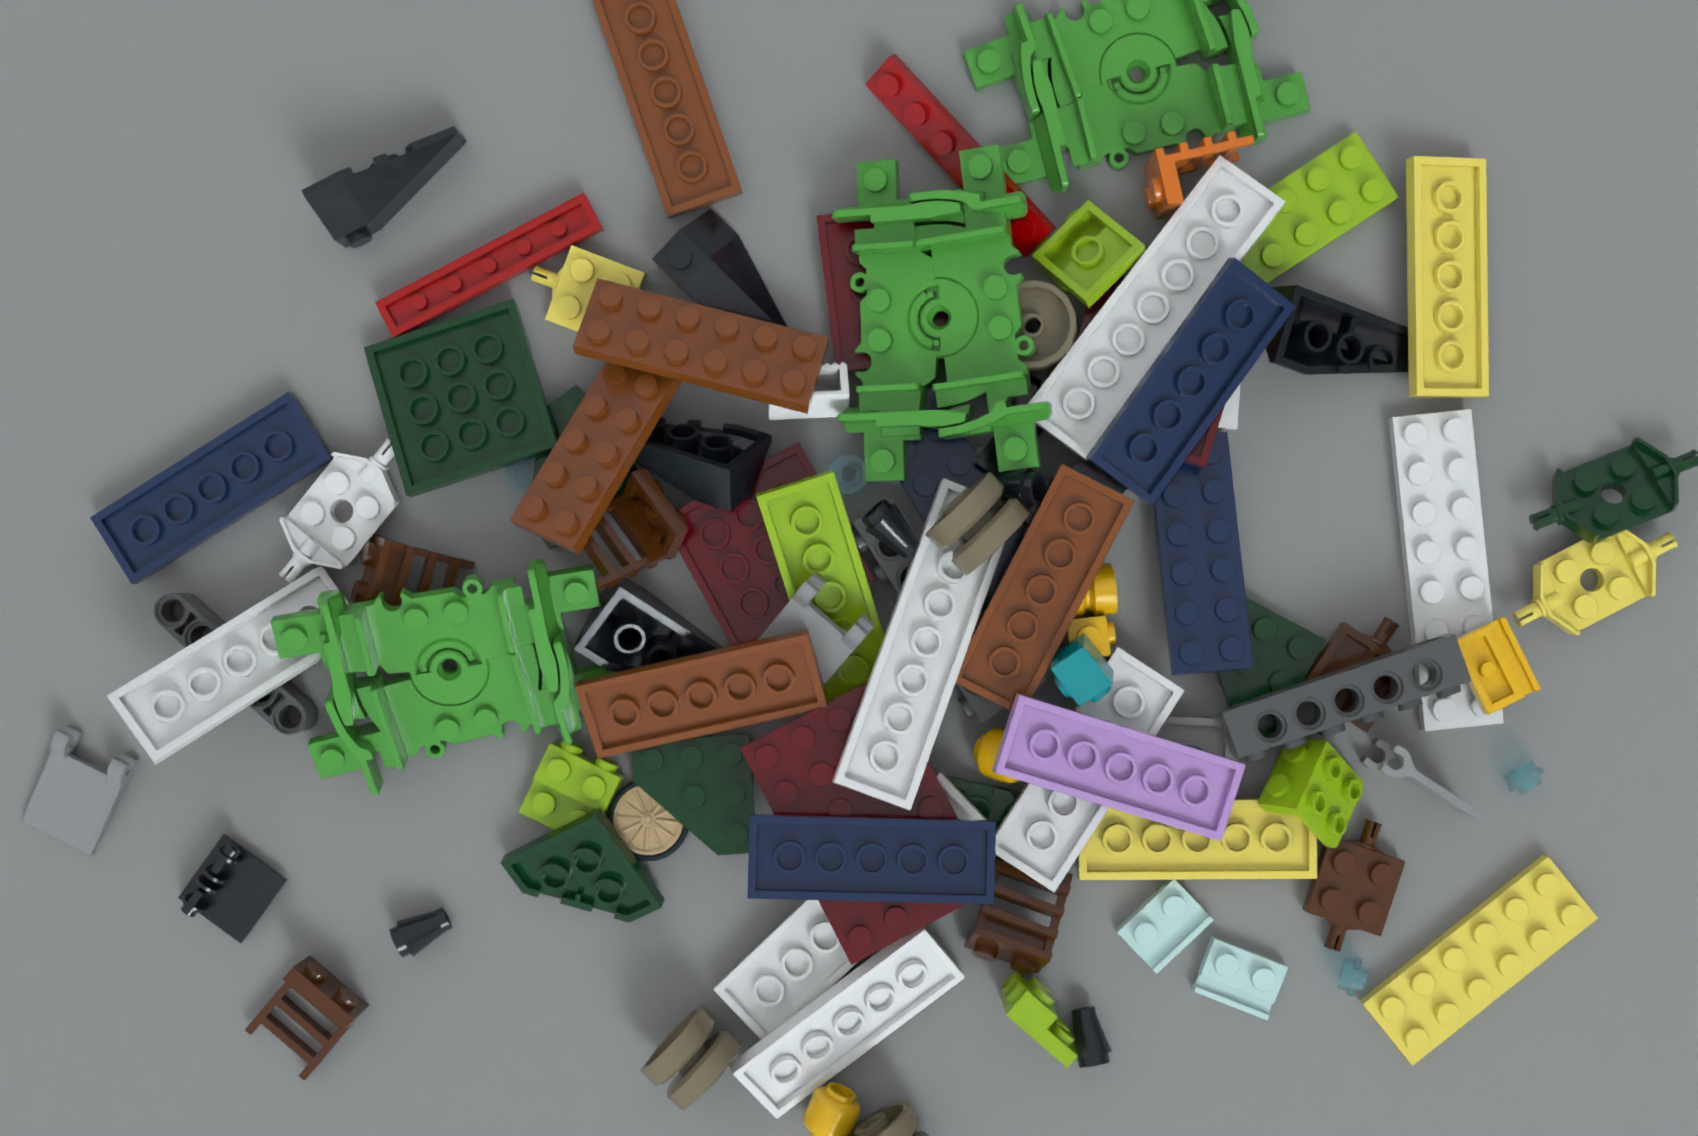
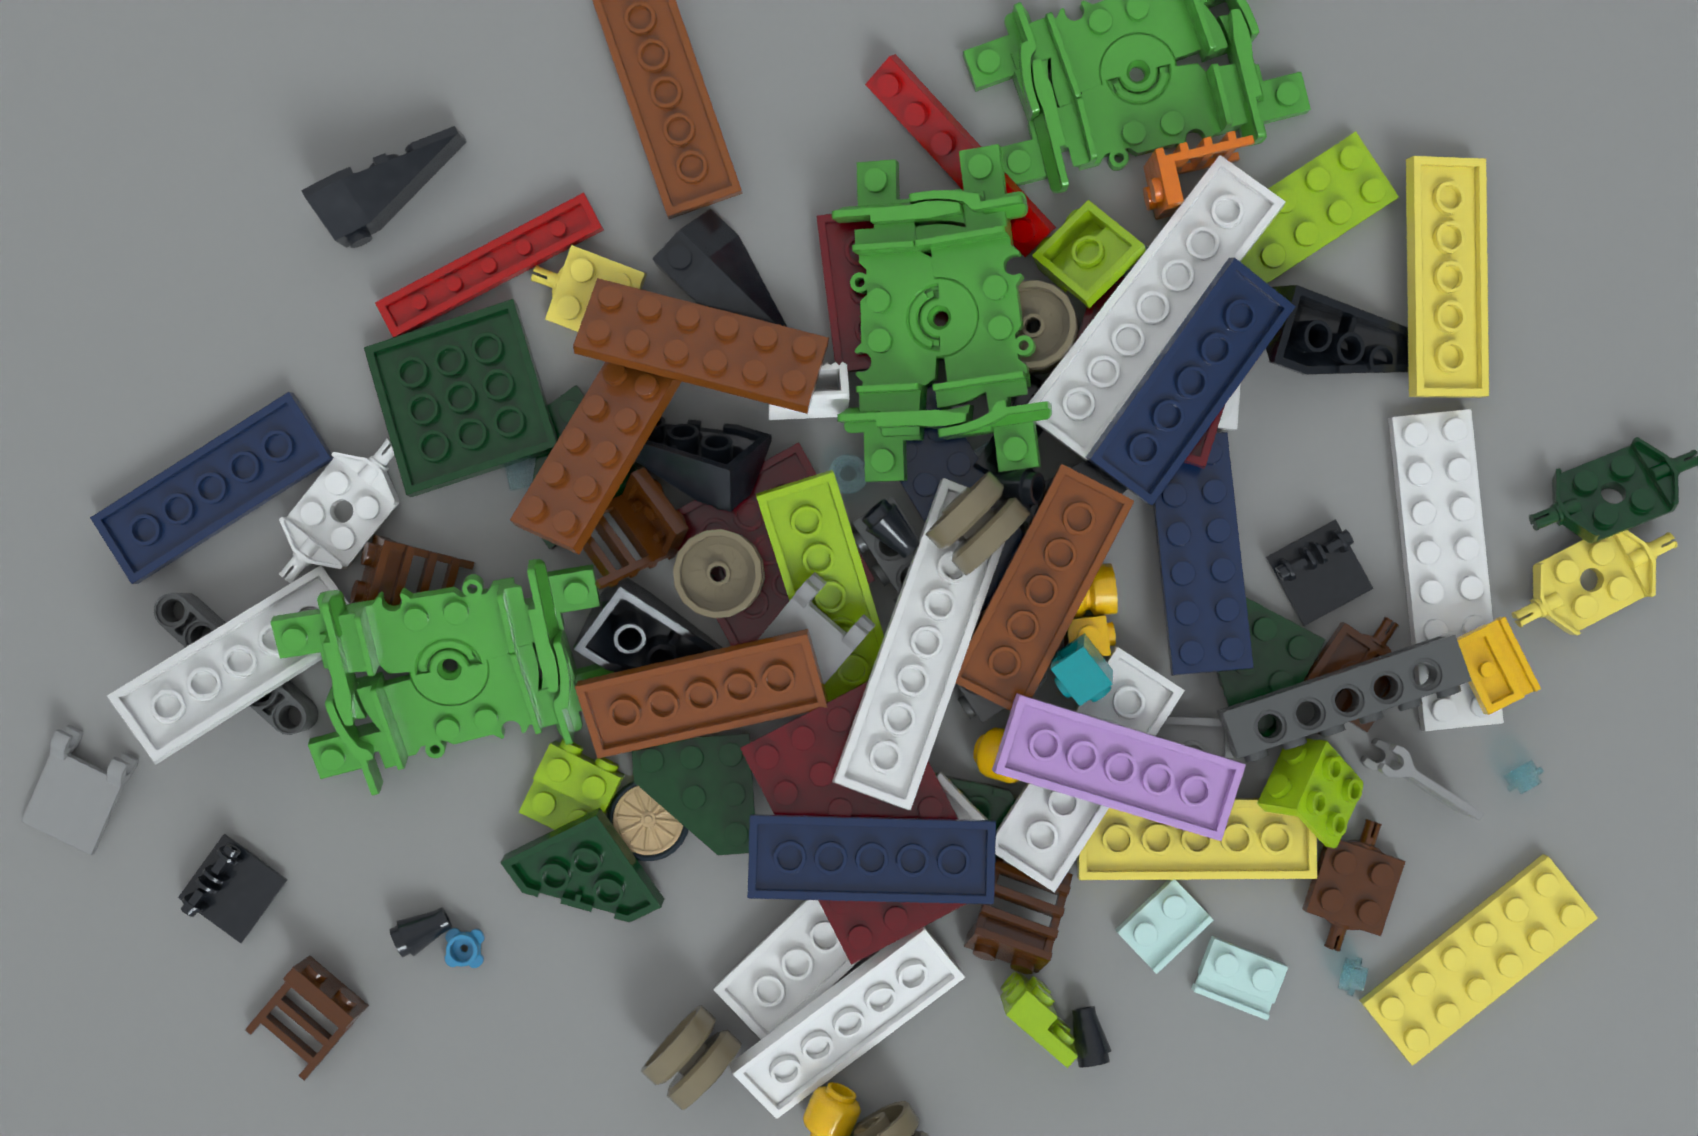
none -> dark azure plate [445,928,485,968]
none -> dark tan wheel [673,529,765,618]
none -> black hinge [1266,519,1374,626]

